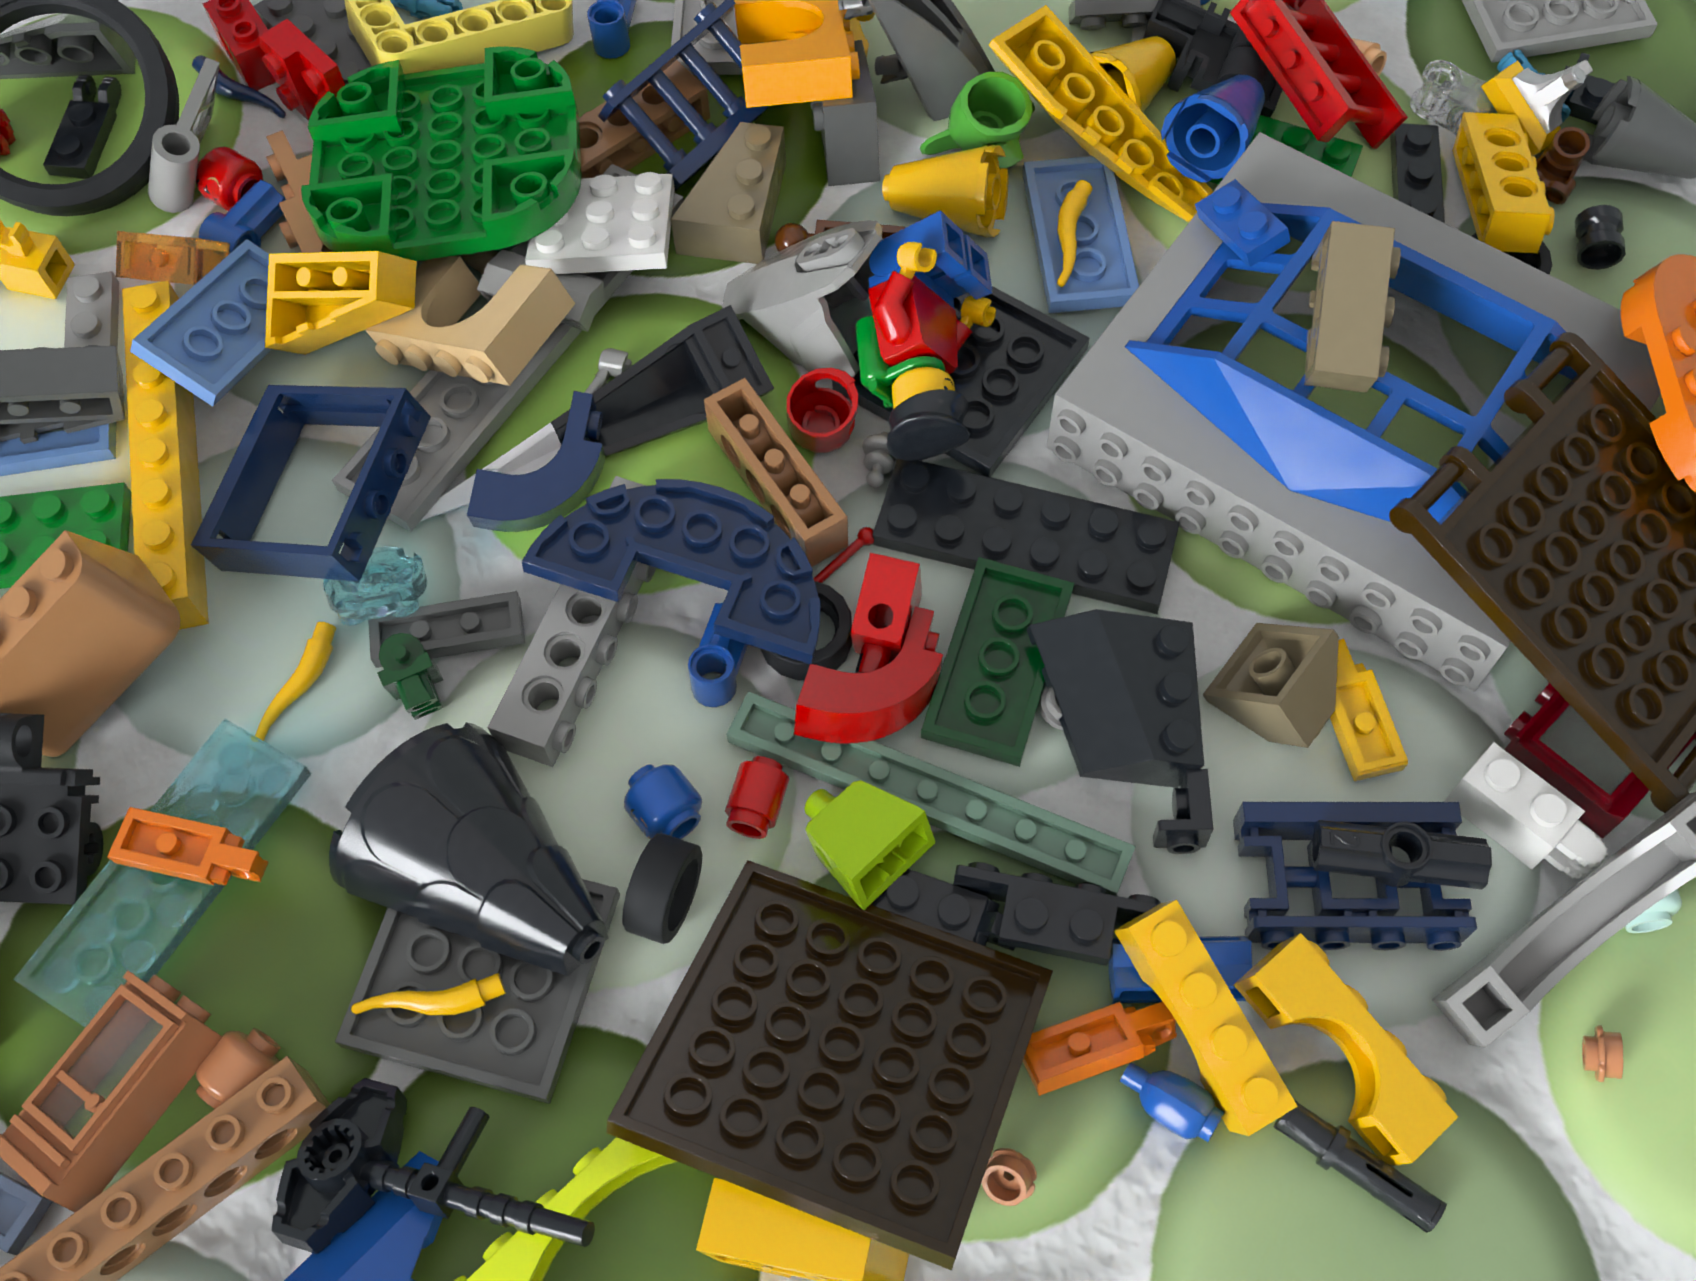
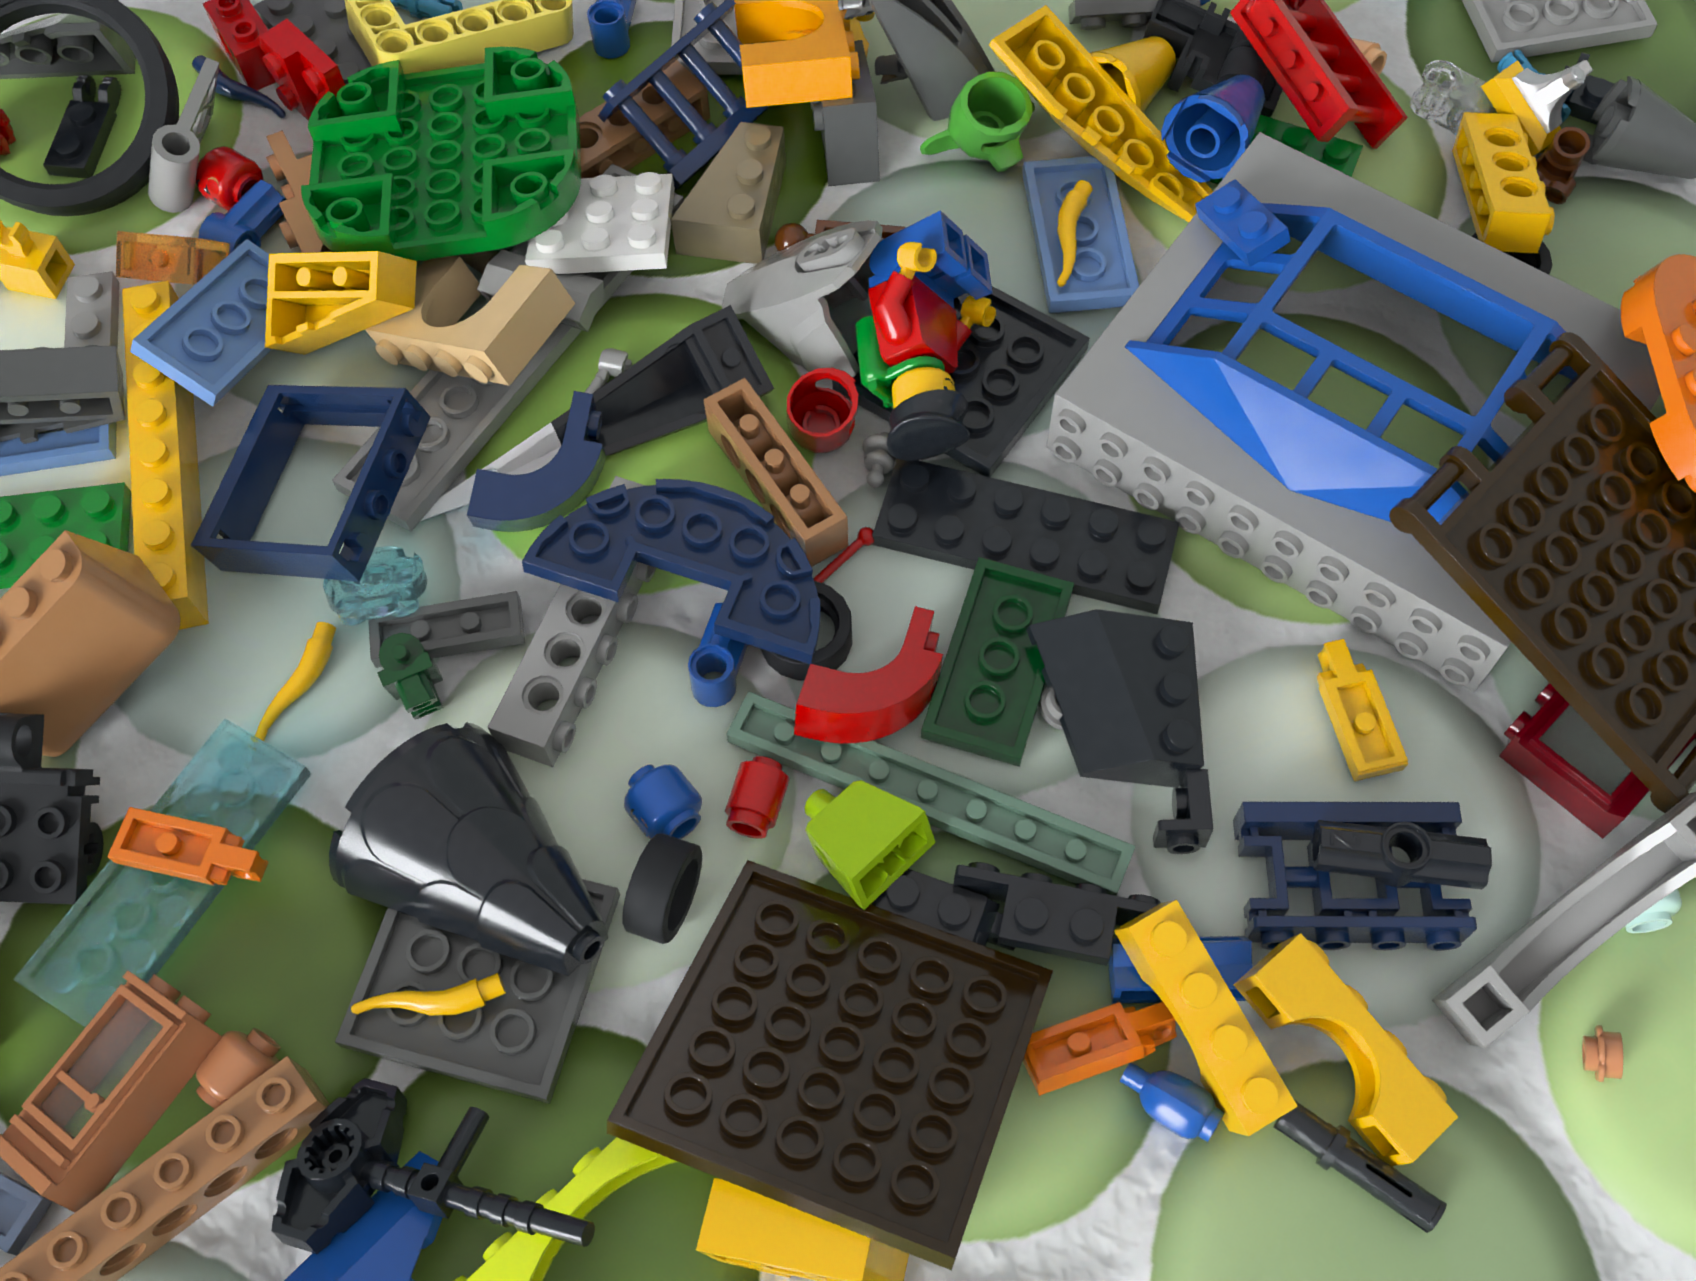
red torso [851,552,922,673] -> none
yellow cone [882,145,1008,238] -> none
nougat plate [982,1148,1037,1206] -> none
dark tan slope [1203,623,1339,748] -> none
dark tan wedge [1304,221,1401,393] -> none
black plate [1390,123,1445,223] -> none
white hinge [1444,742,1608,880] -> none
black wheel [1575,205,1626,270] -> none

